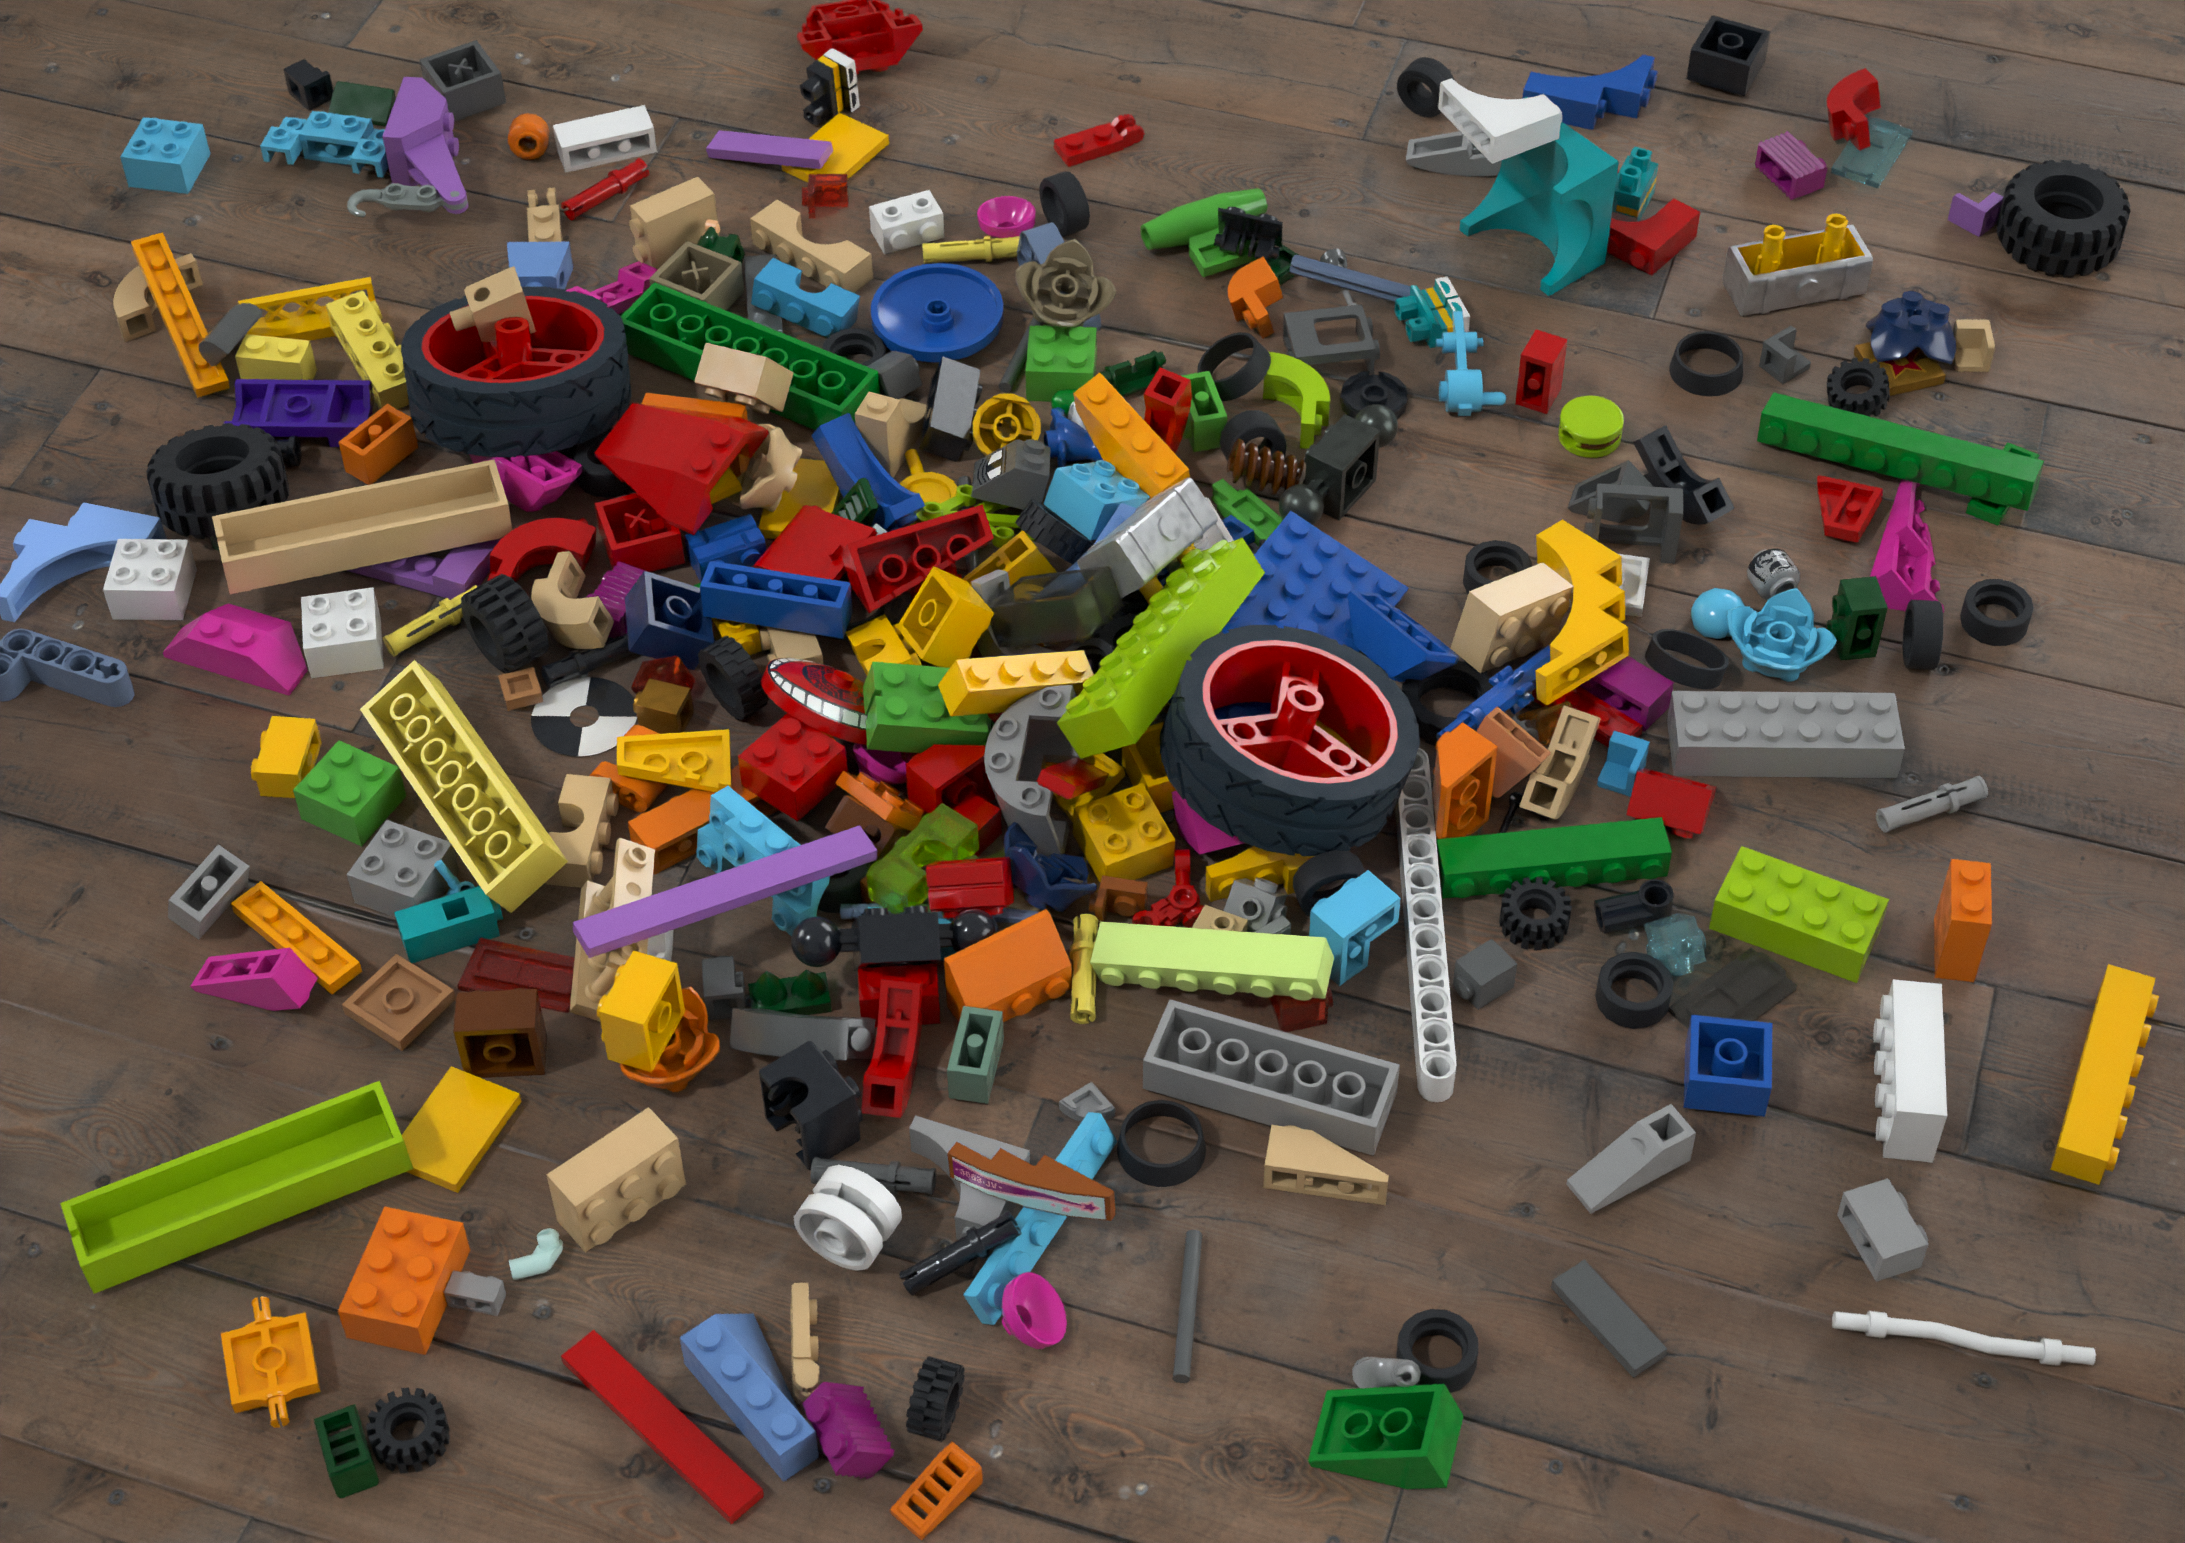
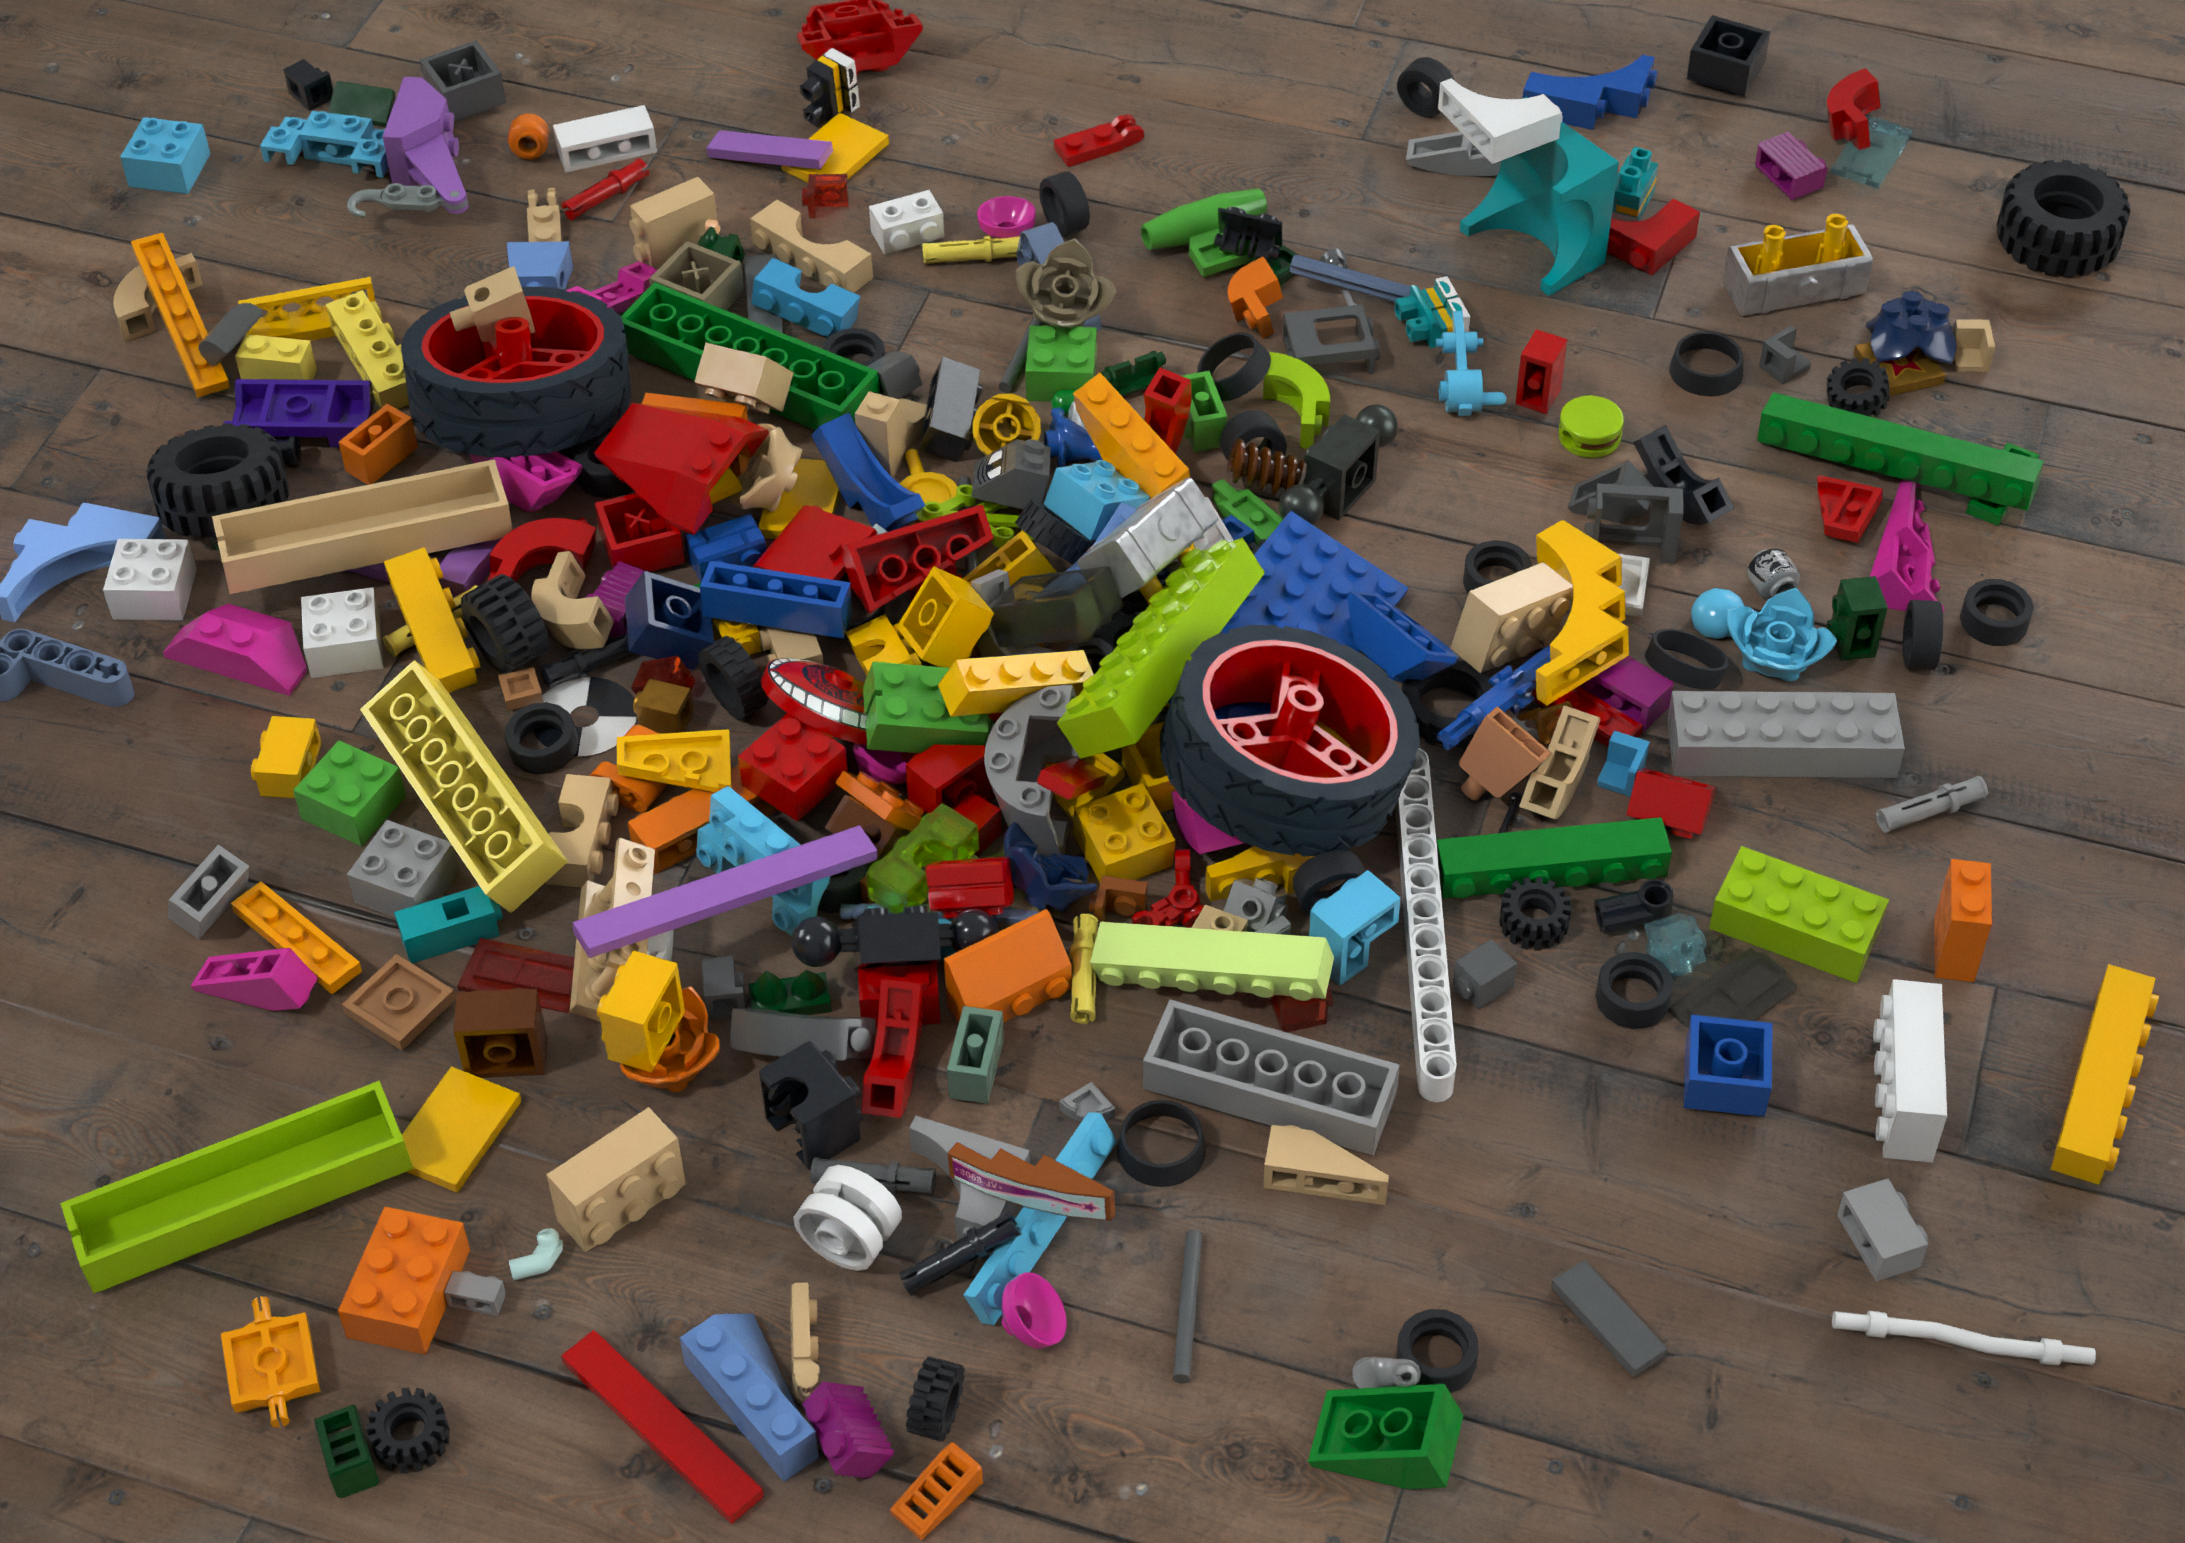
medium azure hand [434,860,475,896] -> none
dark green slope [832,477,879,527] -> none
blue dish [871,263,1004,362] -> none
black tile [1340,371,1408,419] -> none
orange slope [1432,722,1498,840] -> none
light grey slope [1566,1104,1696,1214] -> none
medium lavender panel [1948,192,2003,237] -> none
none -> yellow brick [384,547,480,693]
none -> black tyre [505,702,578,774]

